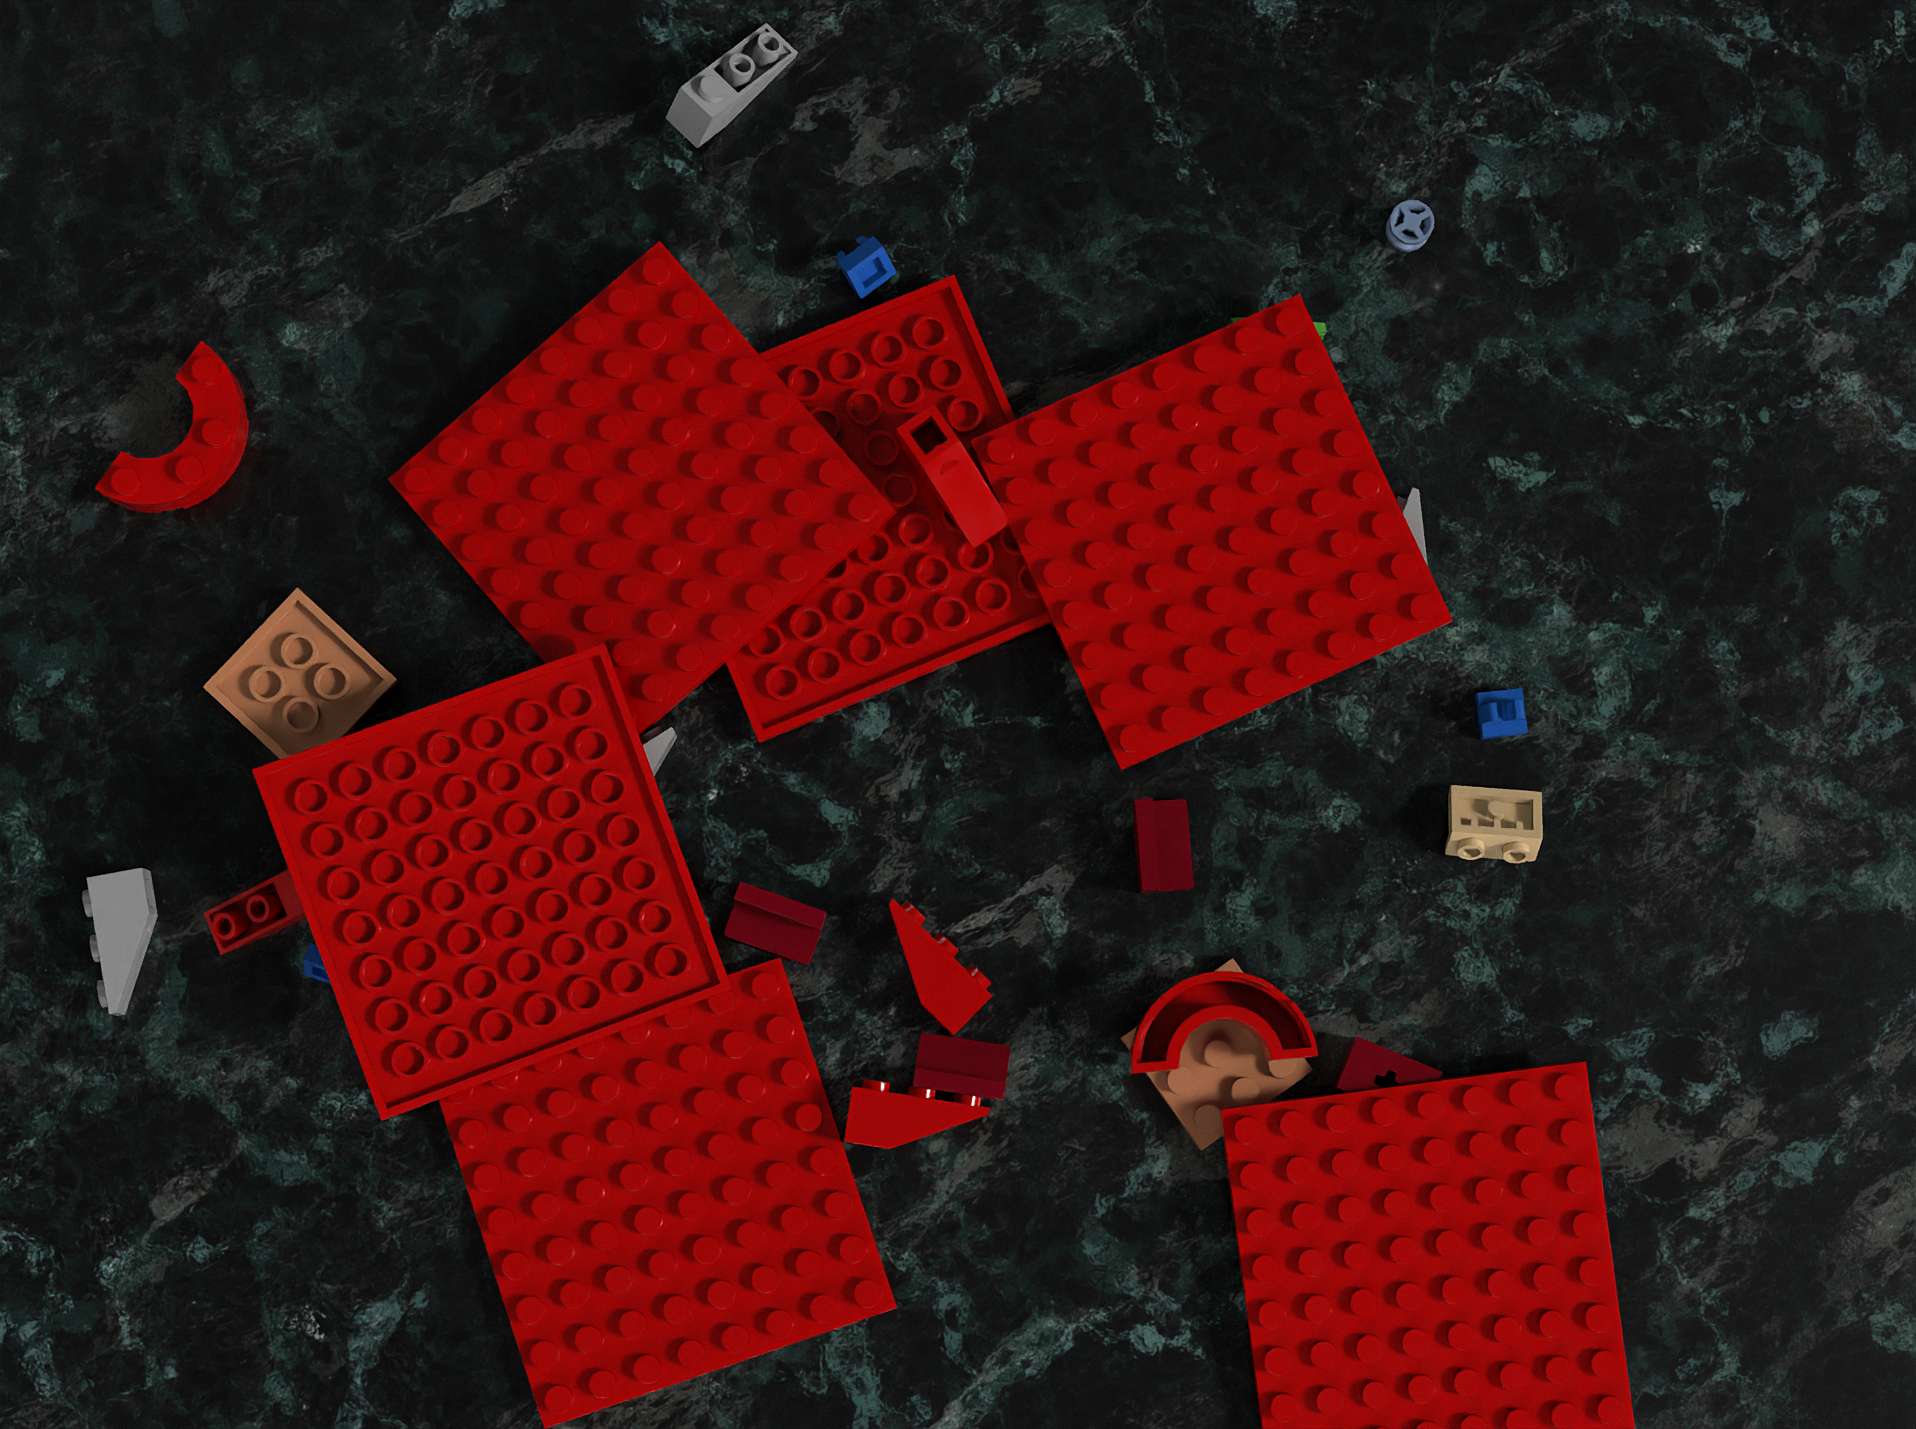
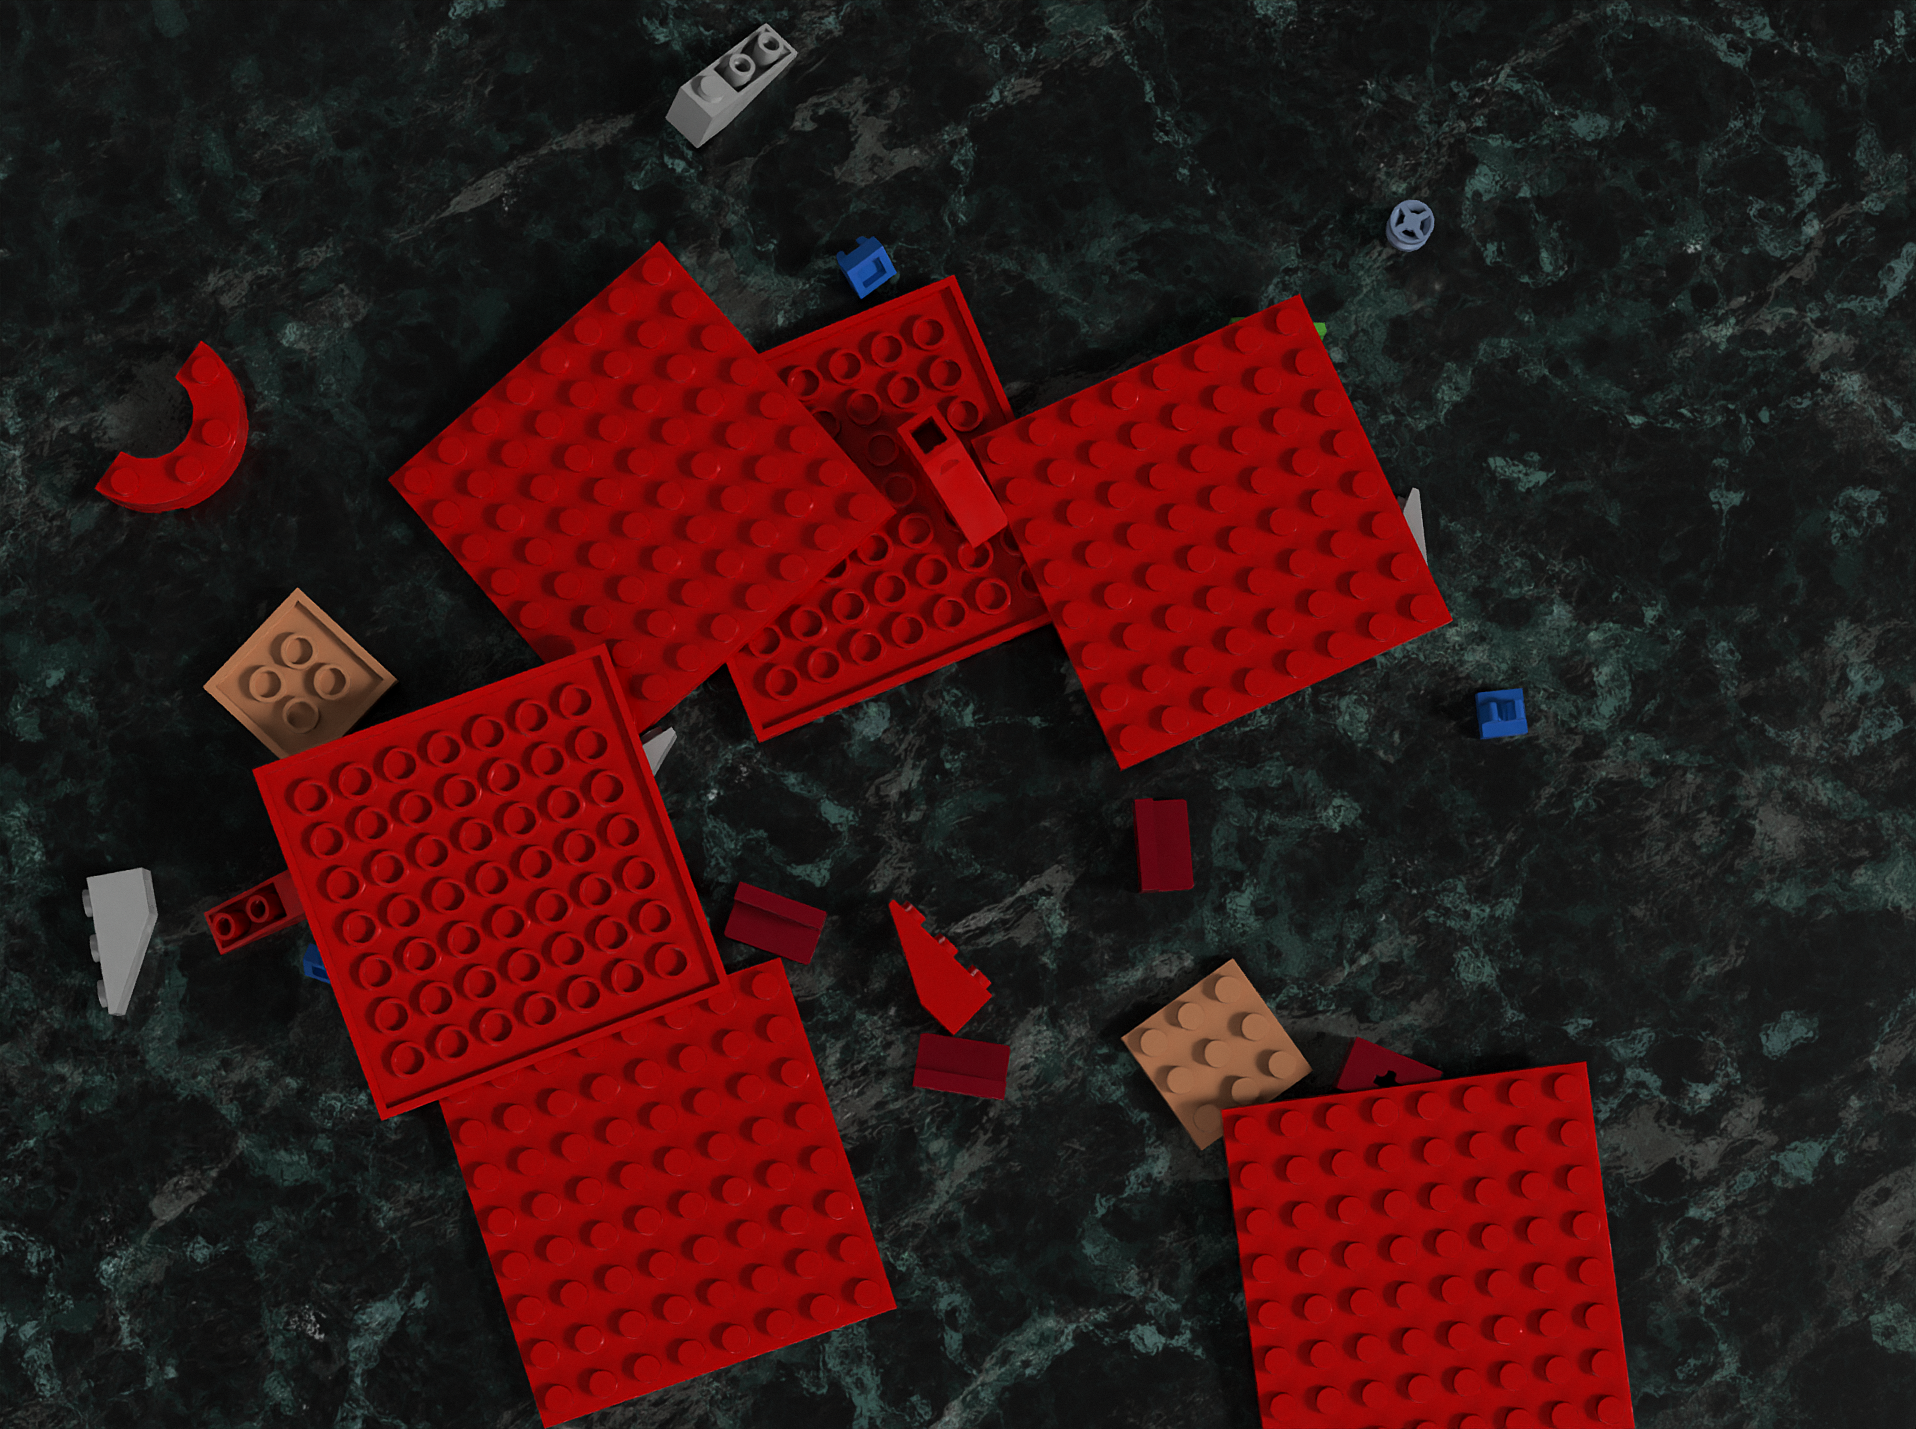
red slope [844,1079,990,1149] -> none
red brick [1128,971,1318,1074] -> none
tan bracket [1445,785,1543,863] -> none

